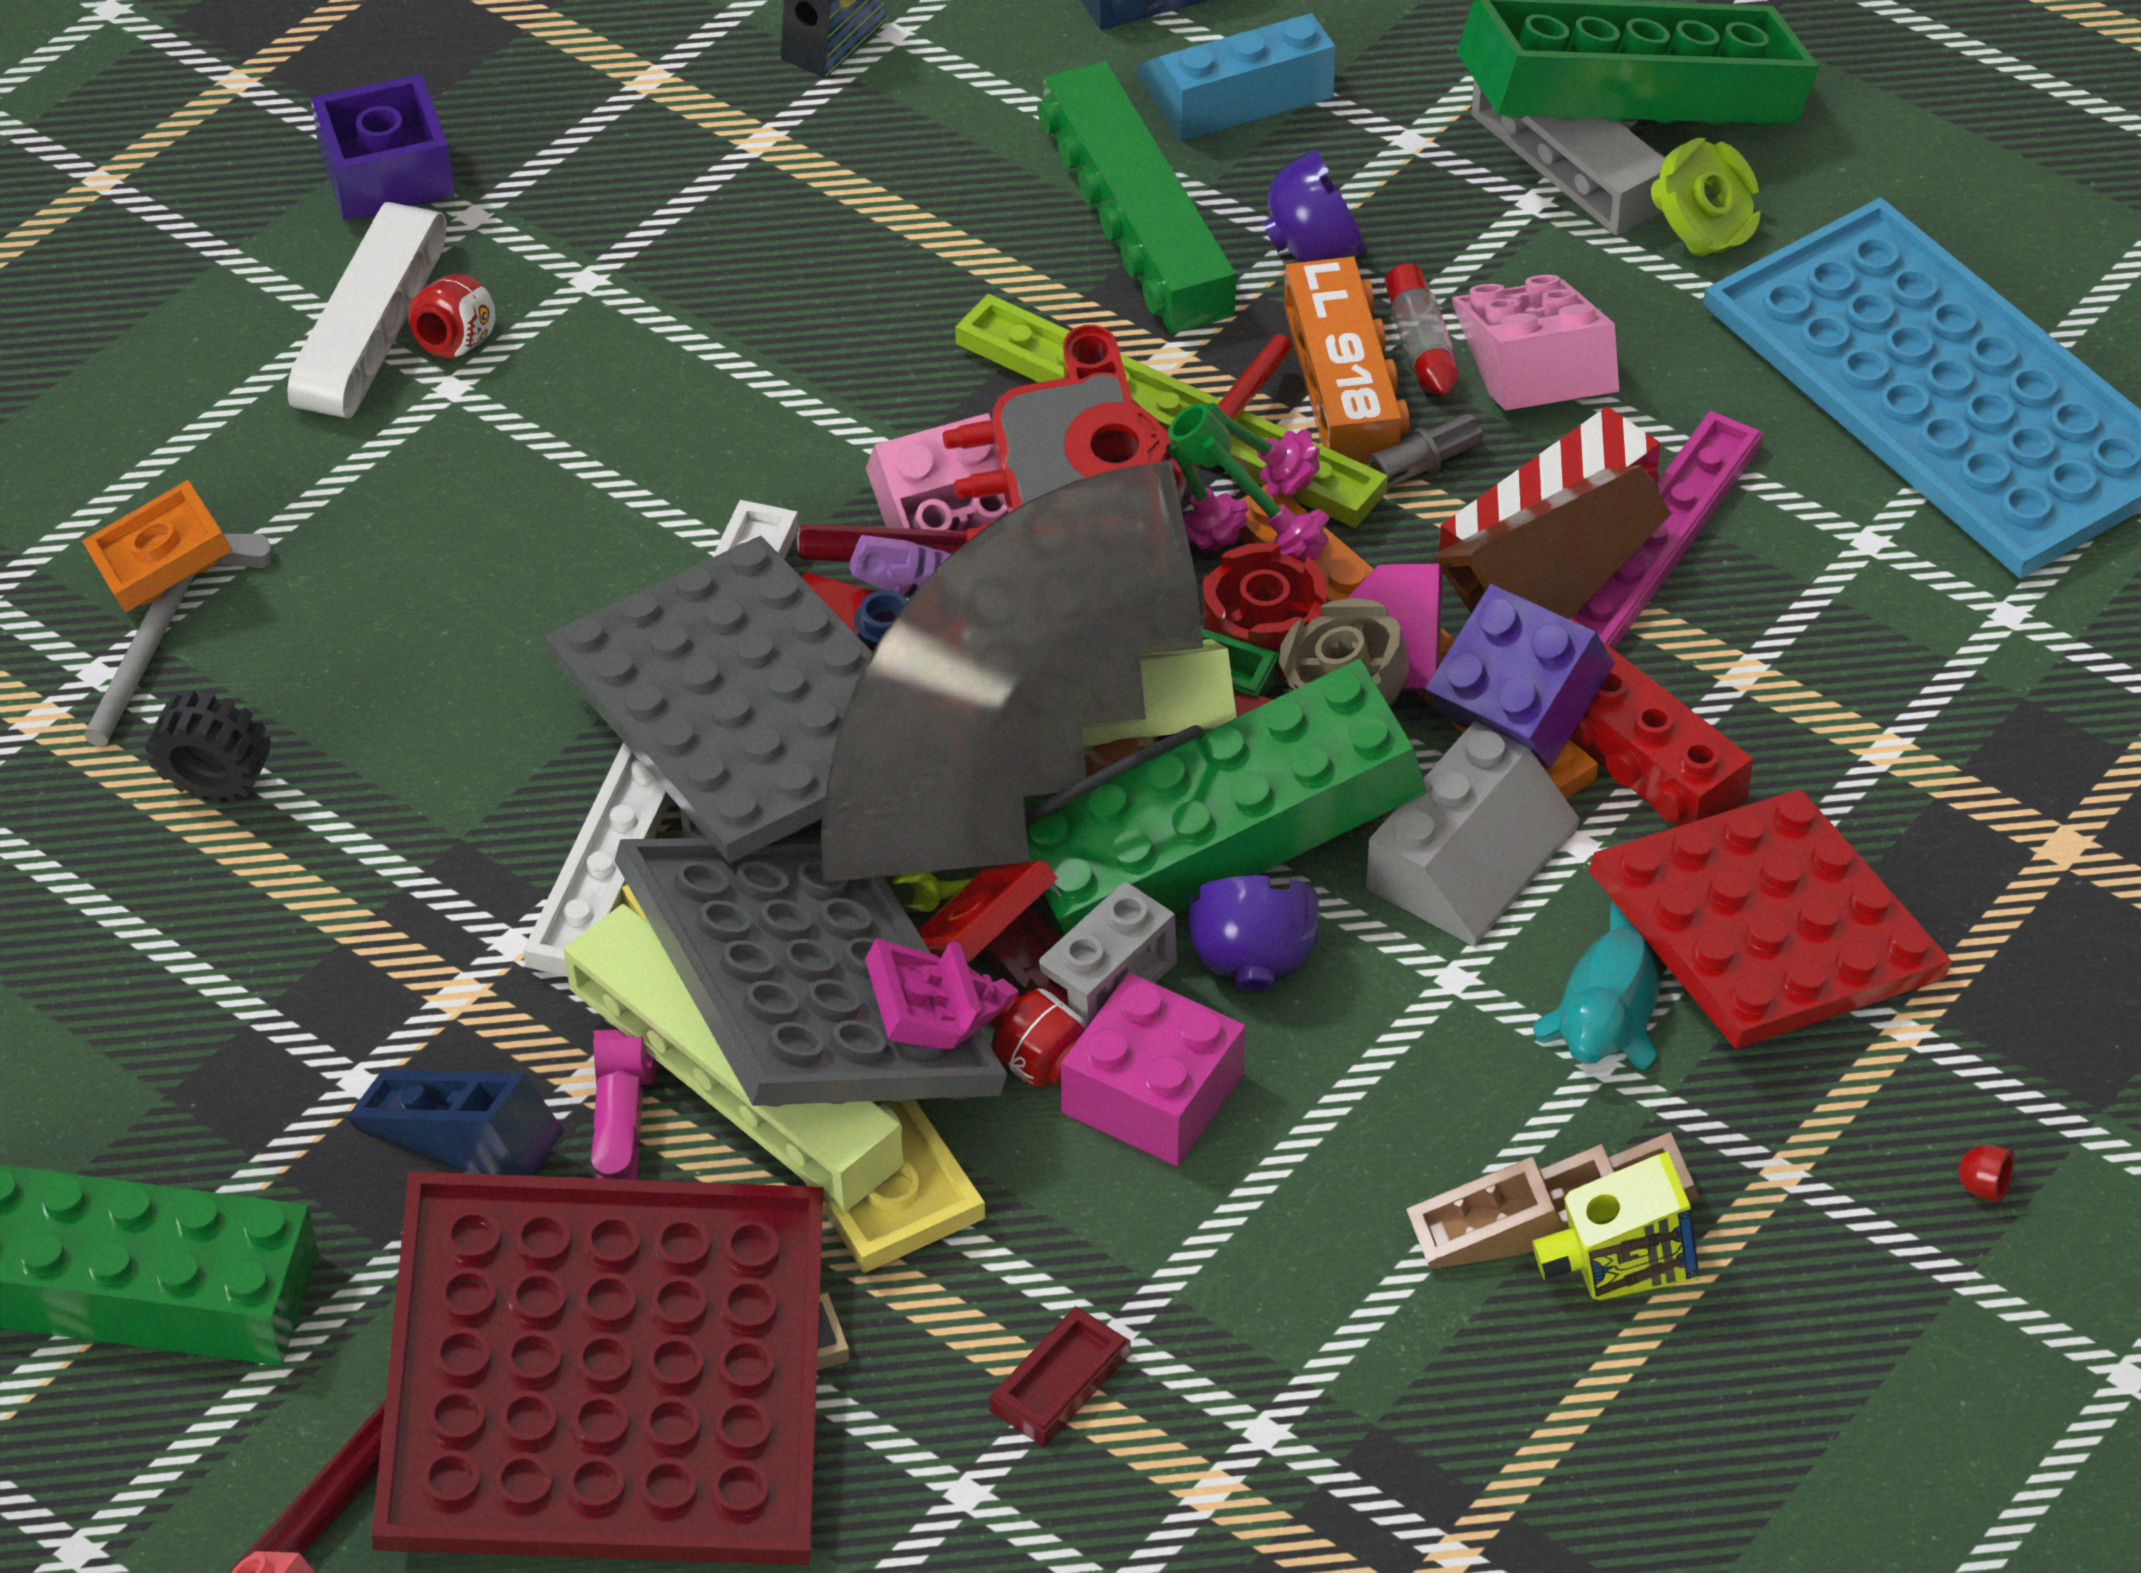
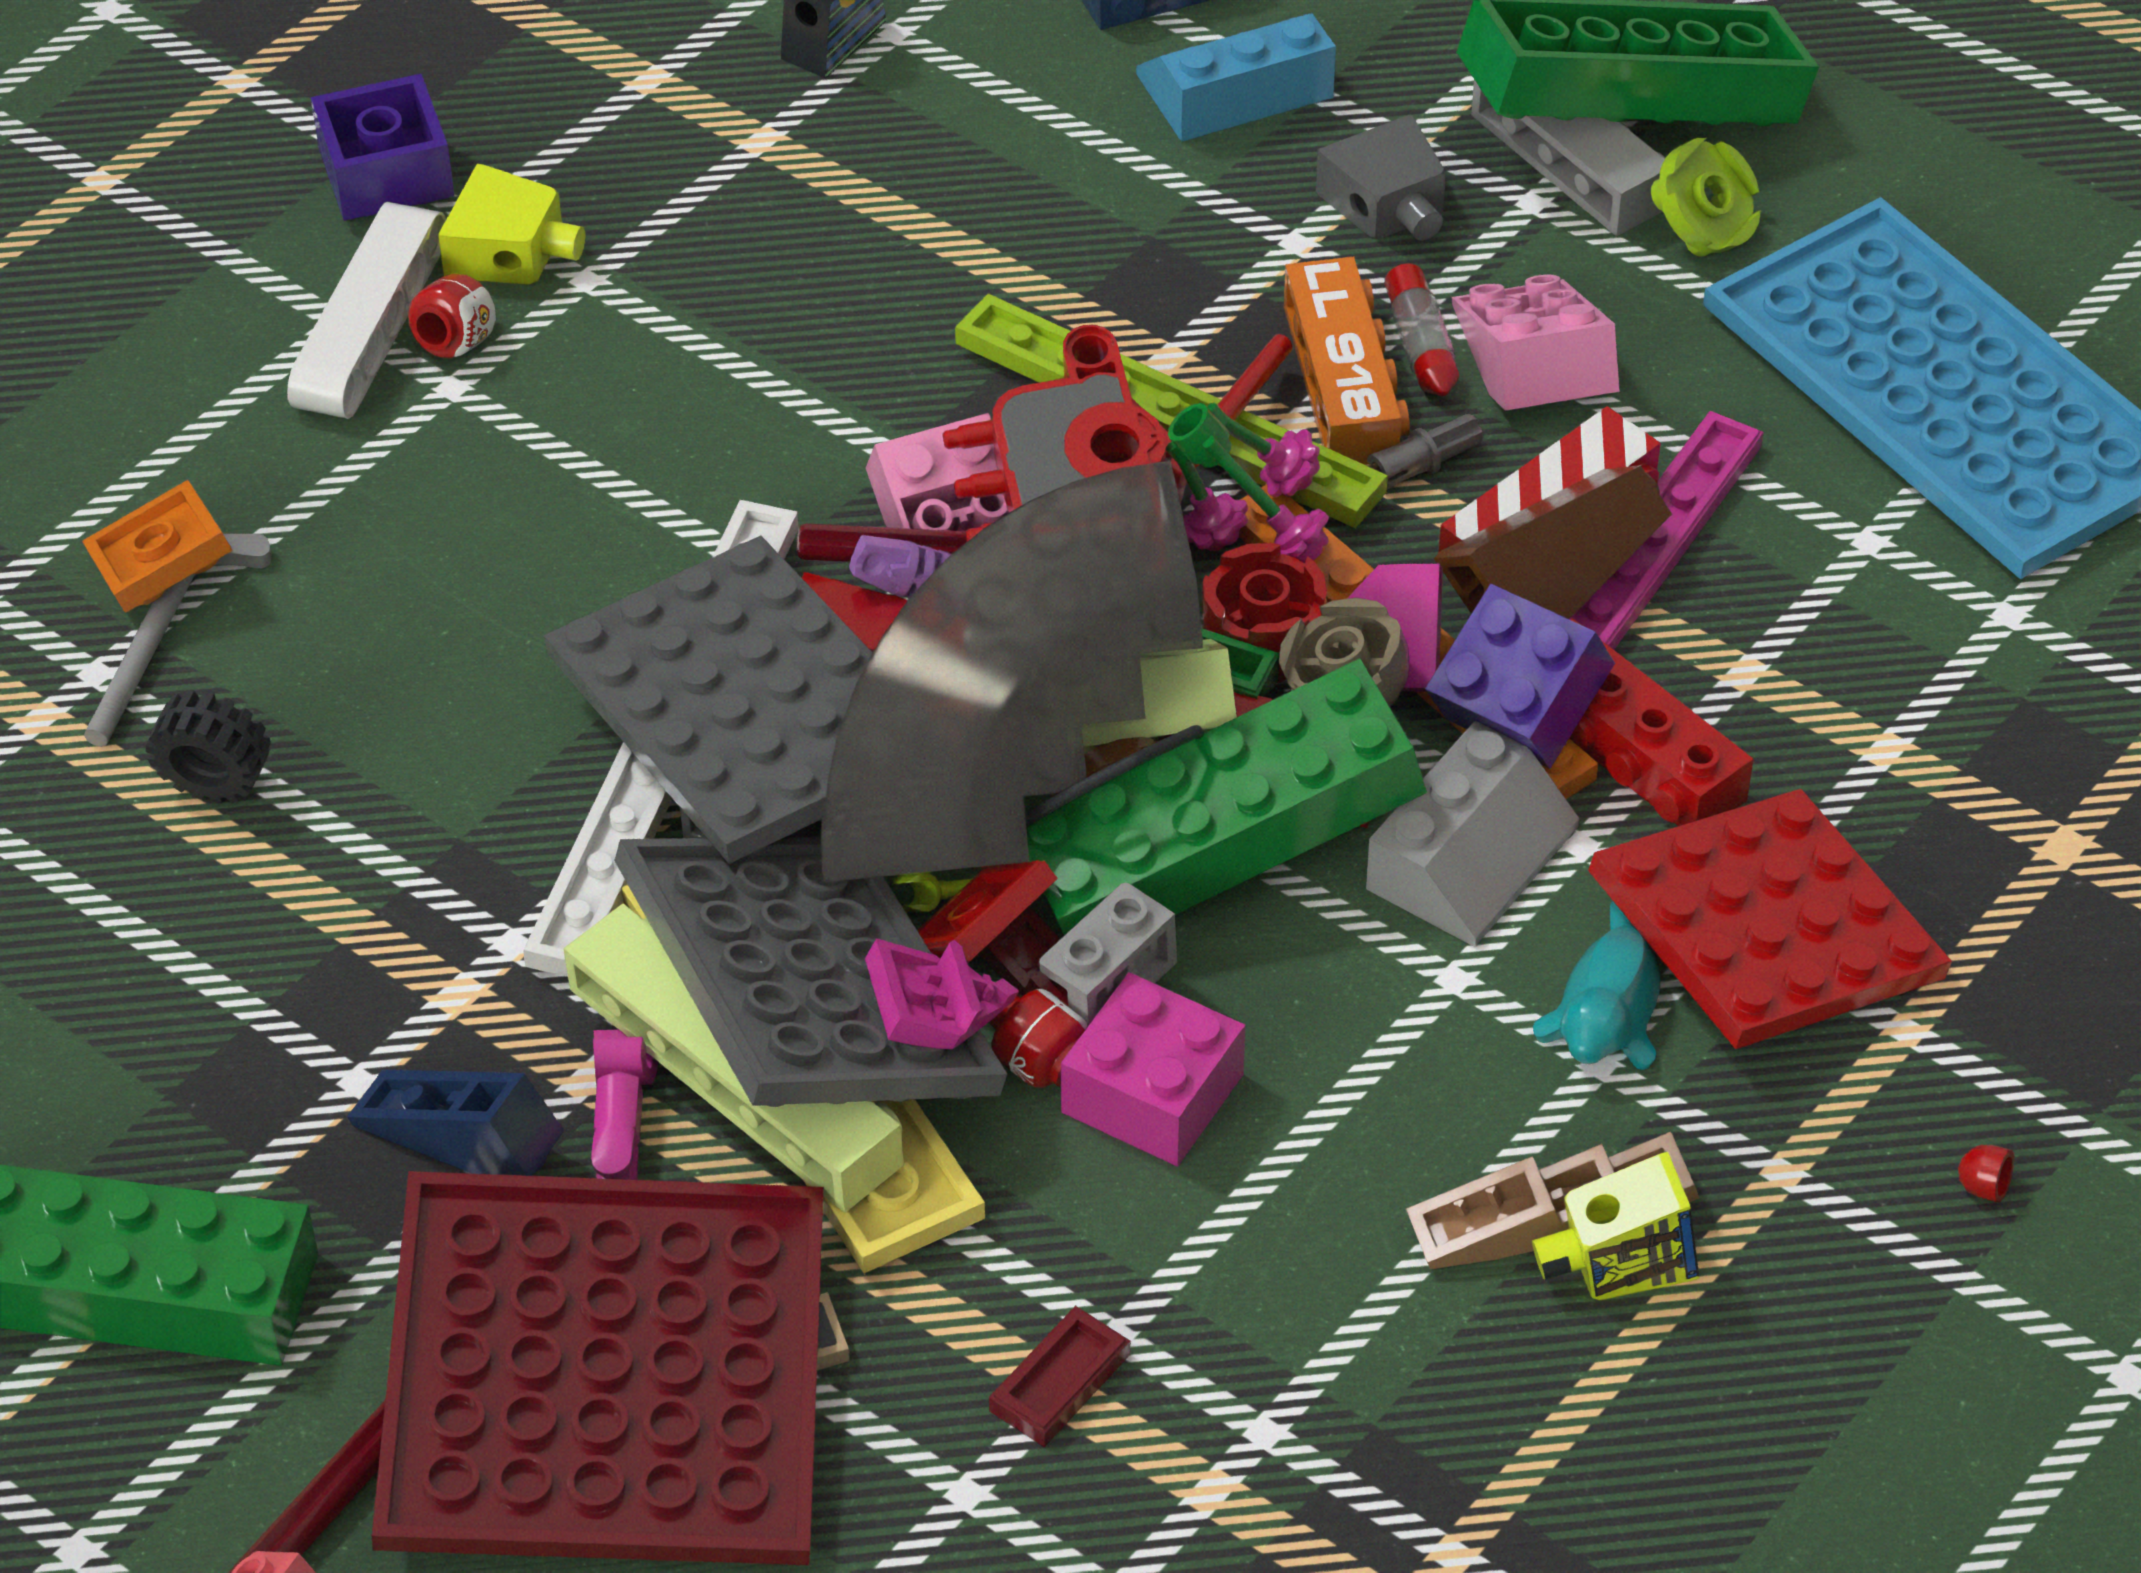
dark blue plate [854,590,917,649] -> none
green brick [1037,61,1236,334] -> none
dark purple cylinder [1188,875,1320,991] -> none
dark purple cylinder [1262,149,1367,263] -> none
none -> neon yellow torso [438,164,585,284]
none -> dark grey torso [1316,114,1446,241]

